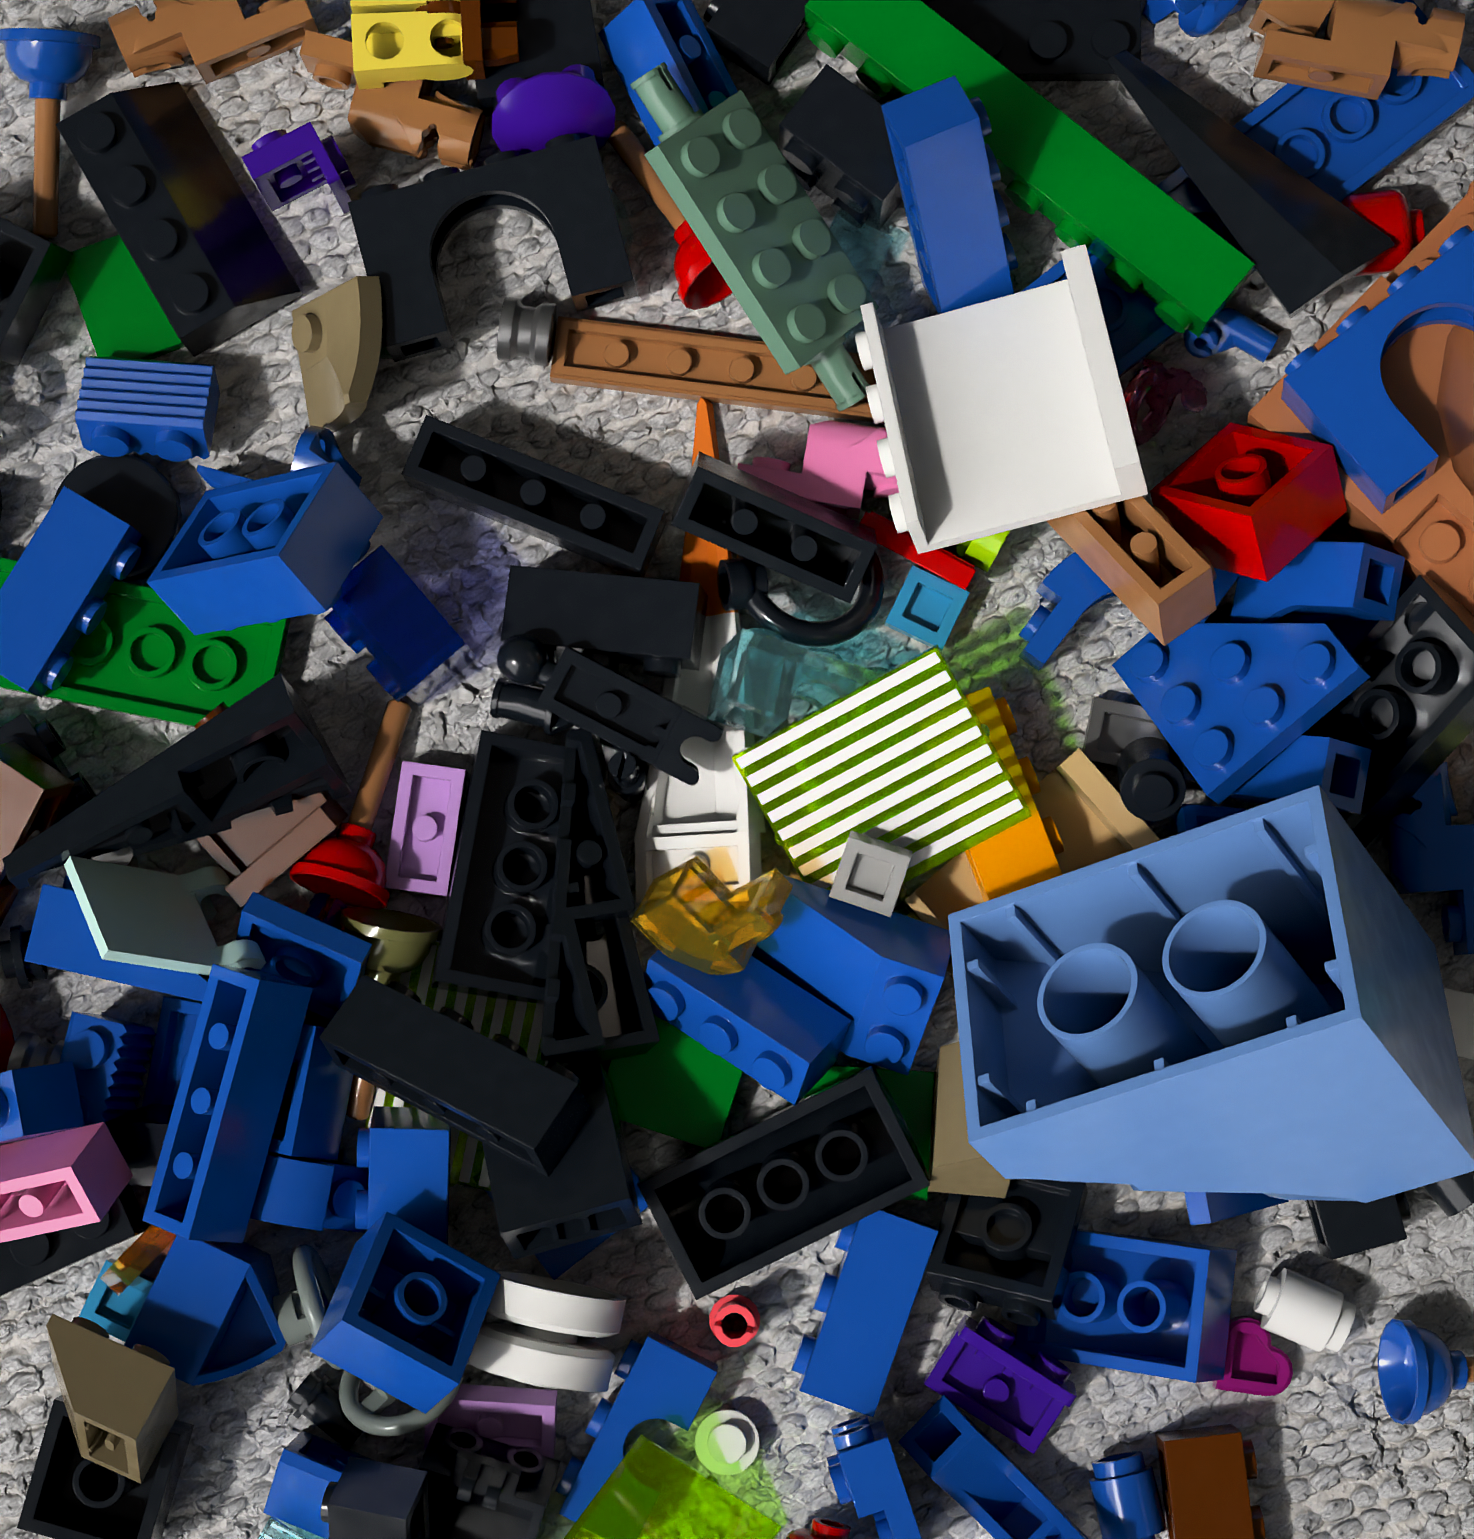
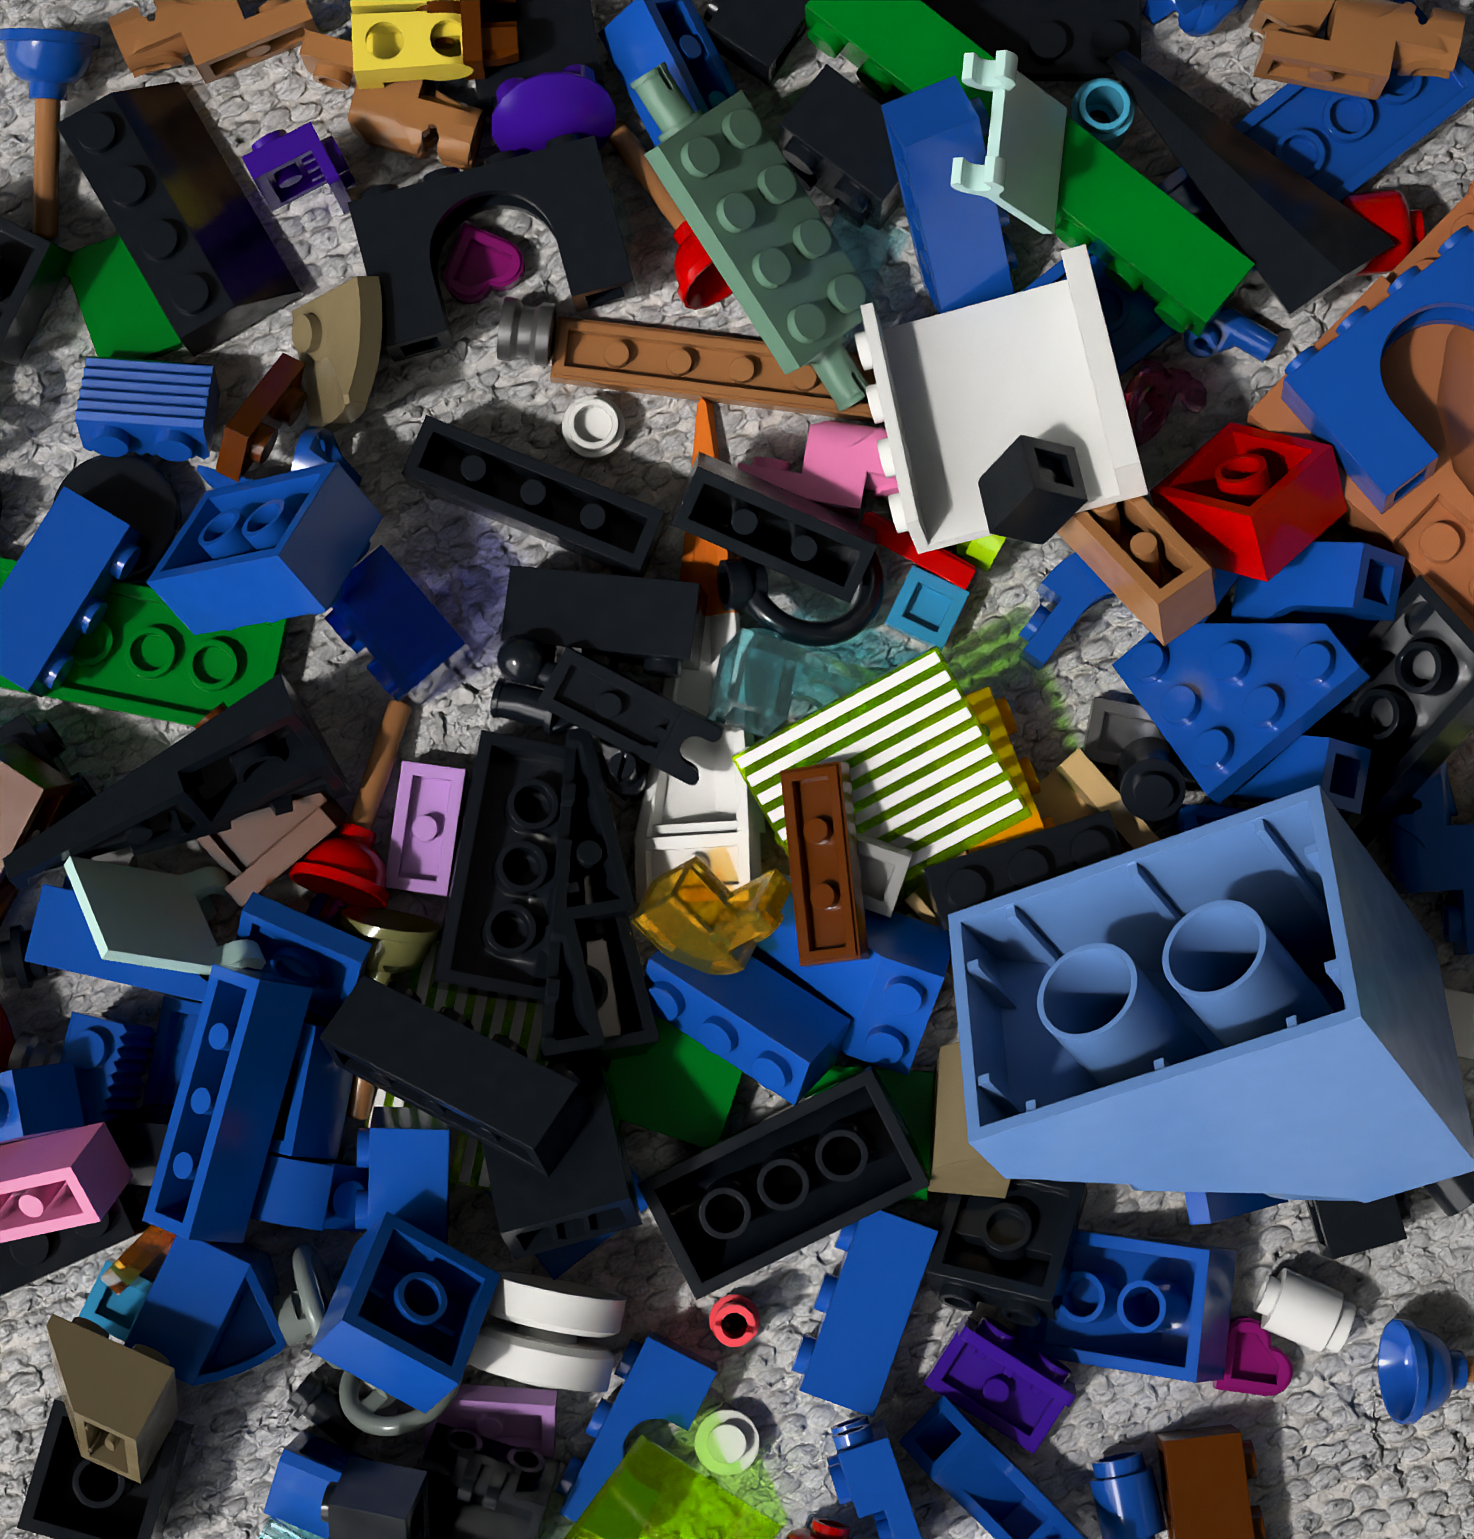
none -> reddish brown plate [215,353,307,482]
none -> magenta tile [444,223,525,304]
none -> white plate [562,395,625,459]
none -> reddish brown tile [780,761,870,967]
none -> black plate [921,810,1123,932]
none -> light aqua flag [951,50,1067,234]
none -> black panel [978,435,1088,544]
none -> medium azure brick [1067,78,1135,152]

